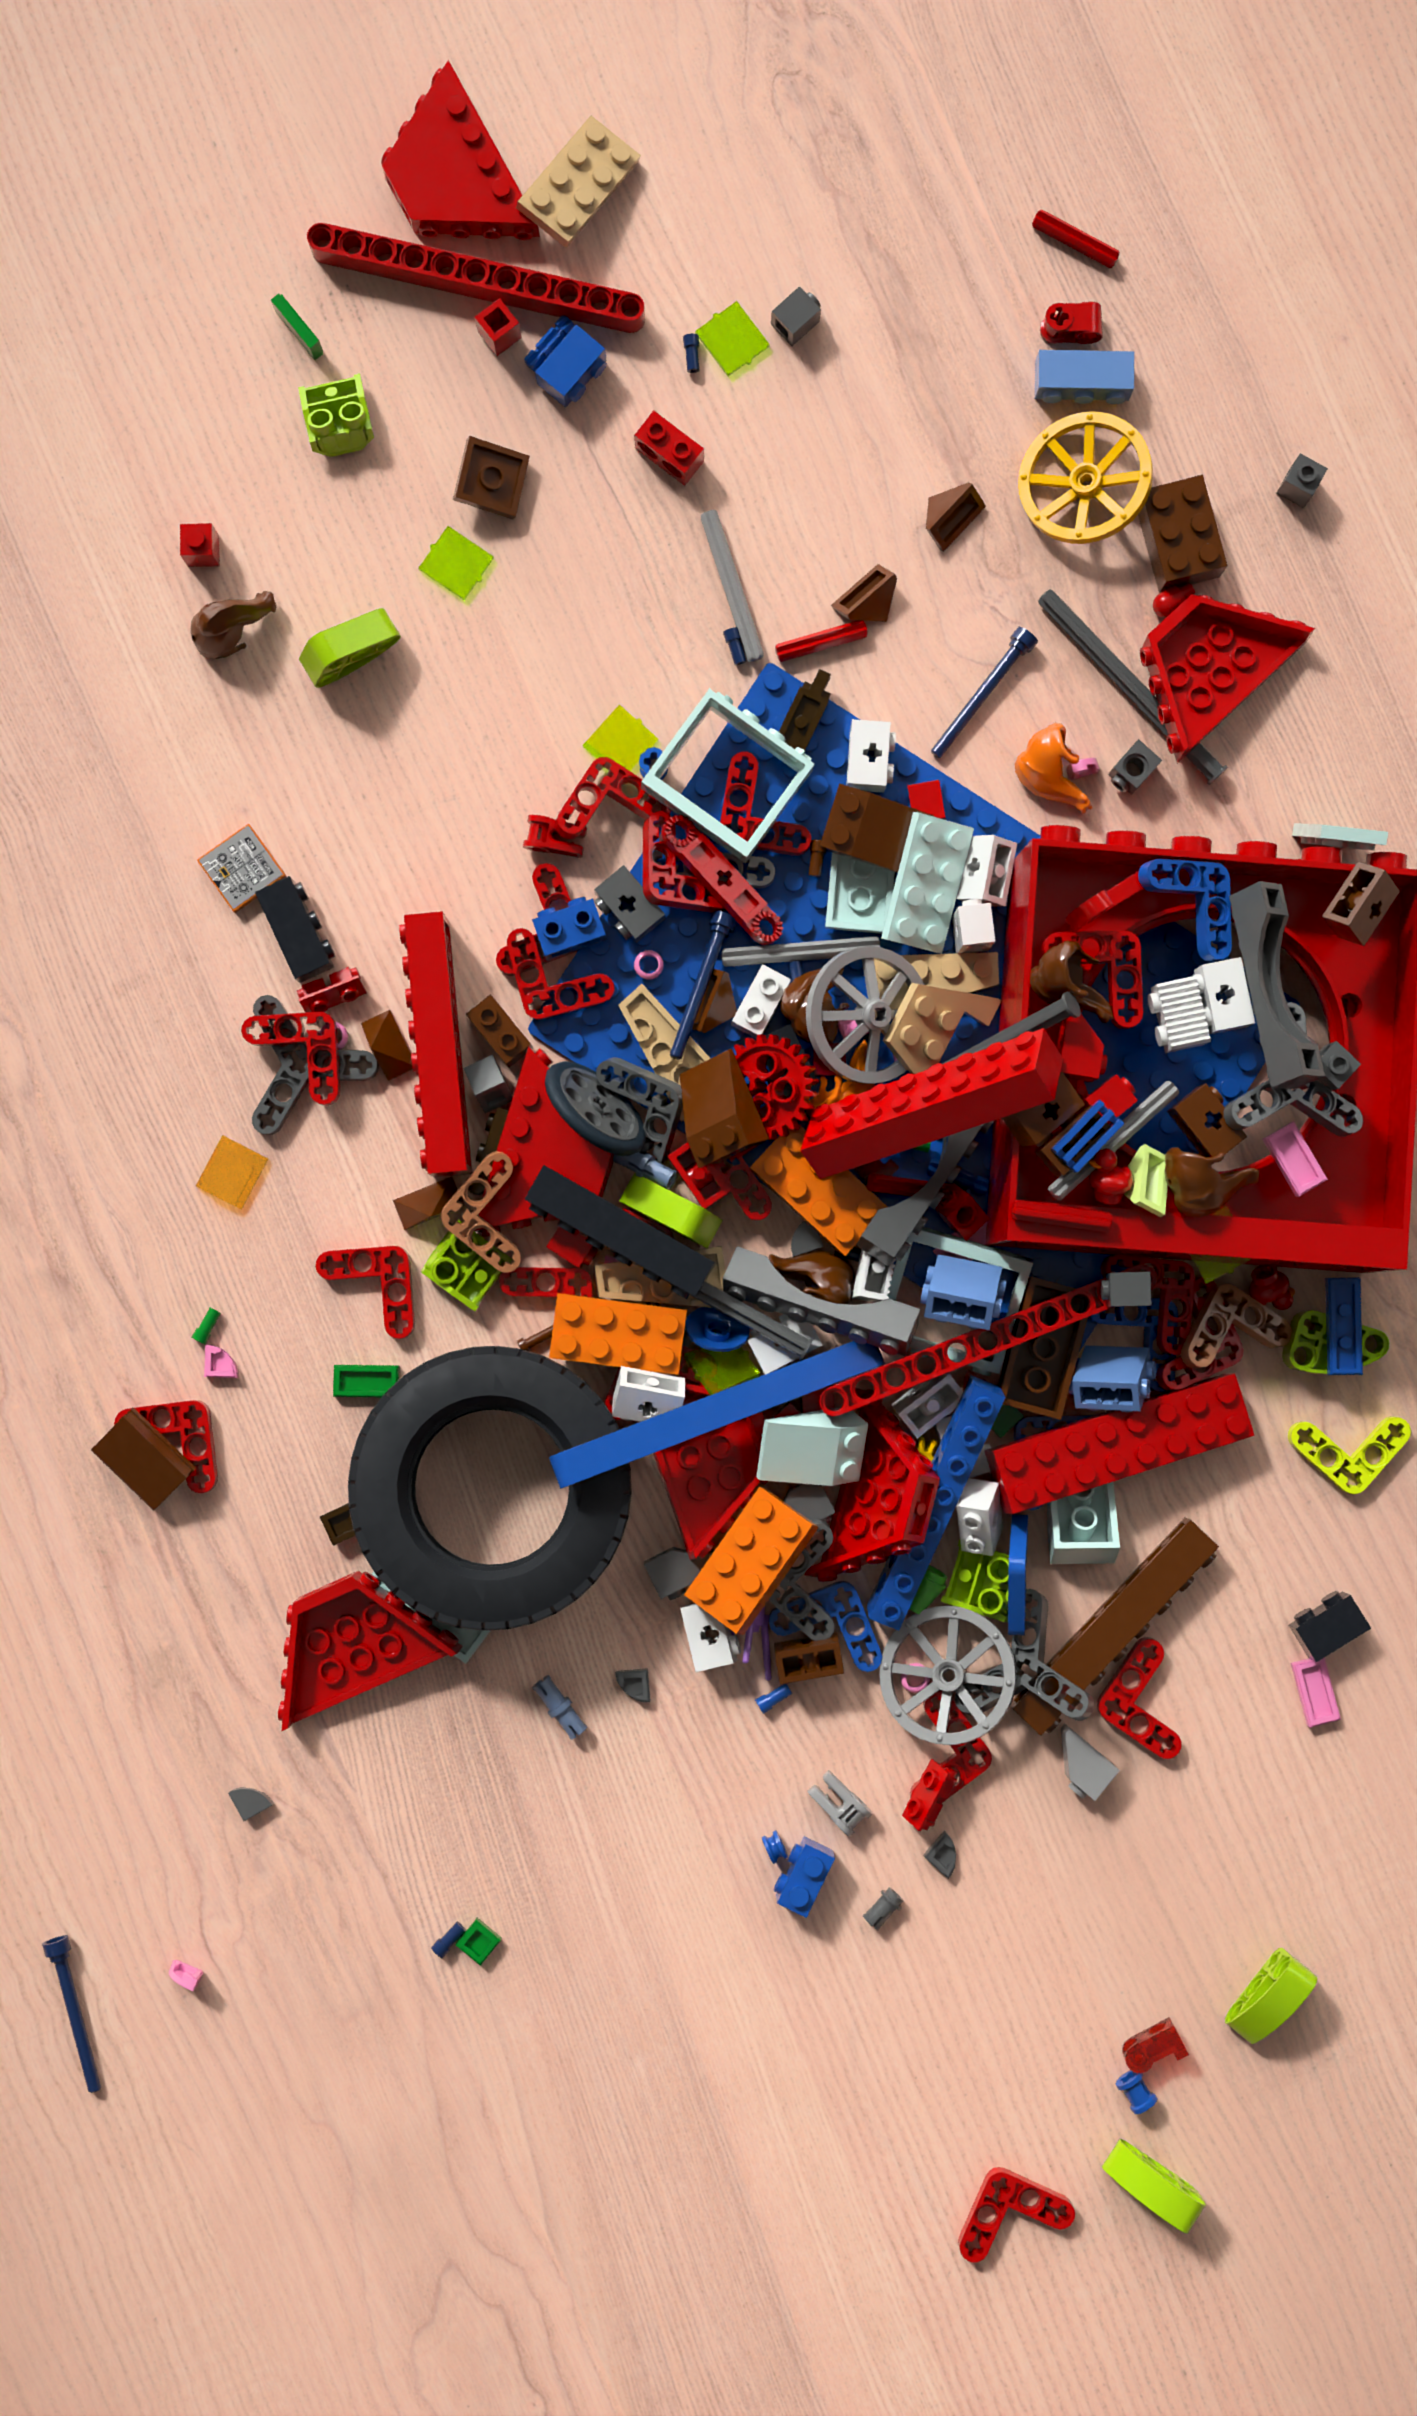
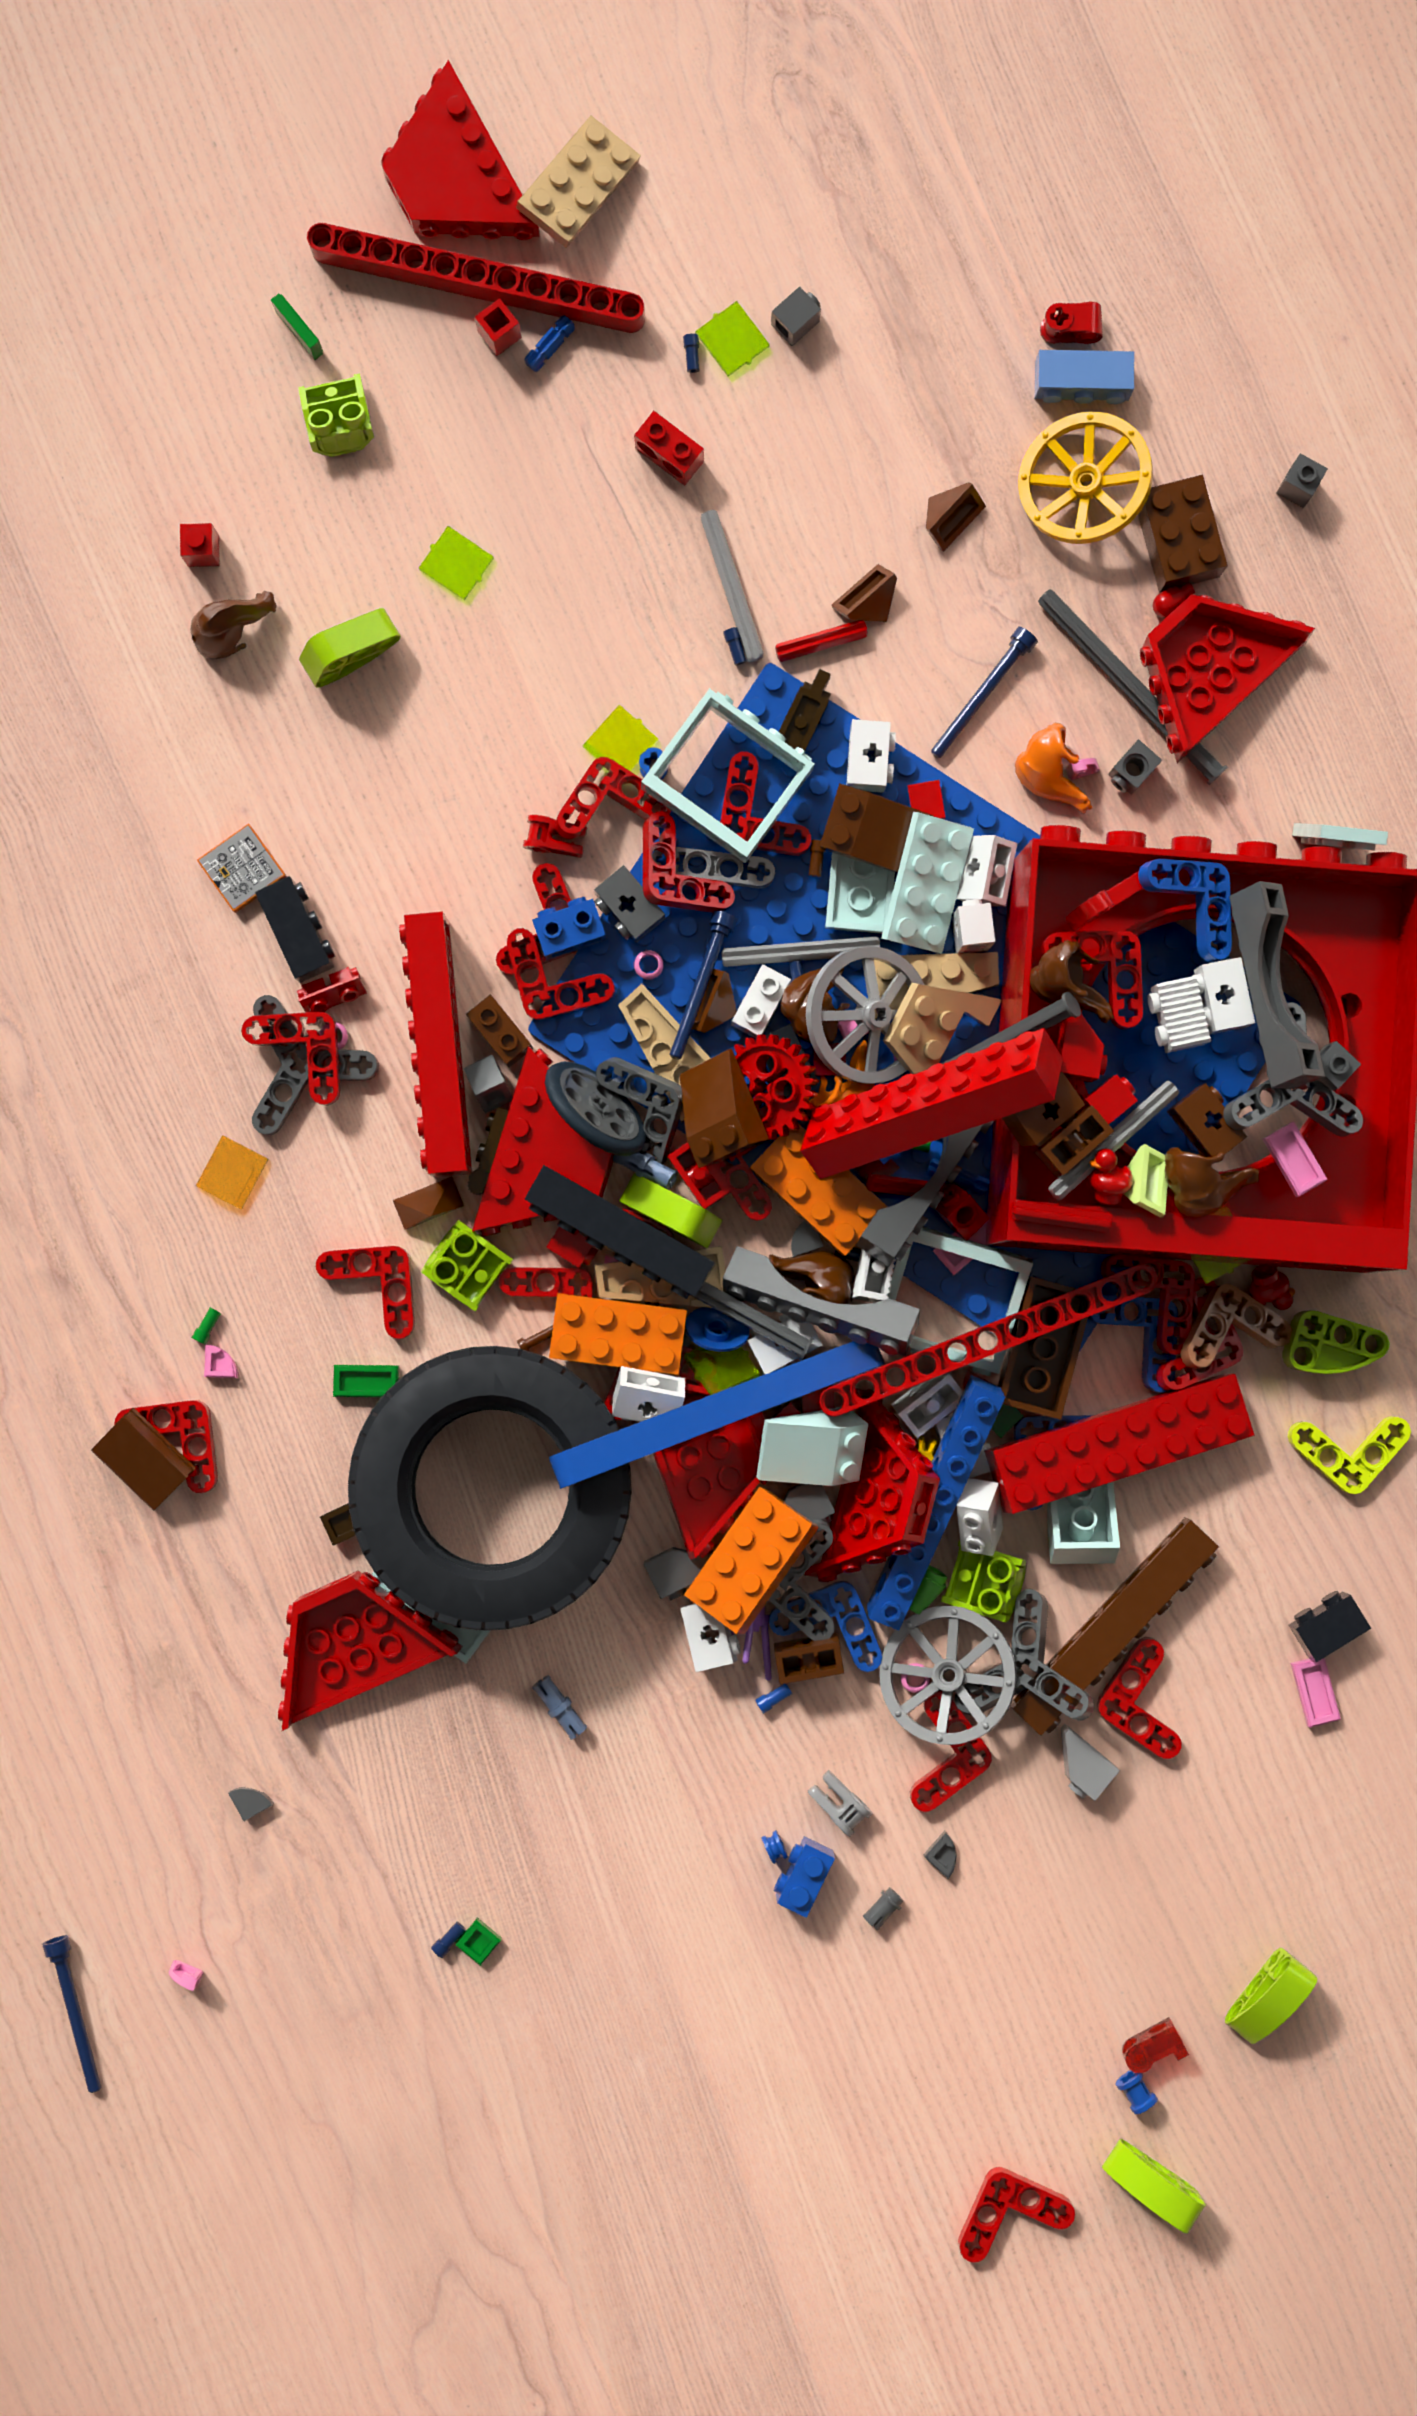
reddish brown slope [361,1010,413,1081] -> none
nougat beam [441,1151,521,1273] -> none
reddish brown hinge [453,436,530,520] -> none
blue brick [535,324,607,408] -> none
dark grey tile [615,1668,650,1702] -> none
red piece [661,815,784,945] -> none
red hinge [902,1758,957,1832] -> none
medium blue brick [920,1254,1006,1330] -> none
blue beam [1008,1514,1028,1636] -> none
red axle [1032,209,1120,268] -> none
blue tile [1051,1100,1124,1173] -> none
medium blue brick [1069,1345,1156,1412] -> none
dark grey brick [1101,1272,1151,1307] -> none
reddish brown brick [1322,861,1400,946] -> none
blue tile [1325,1277,1363,1375] -> none

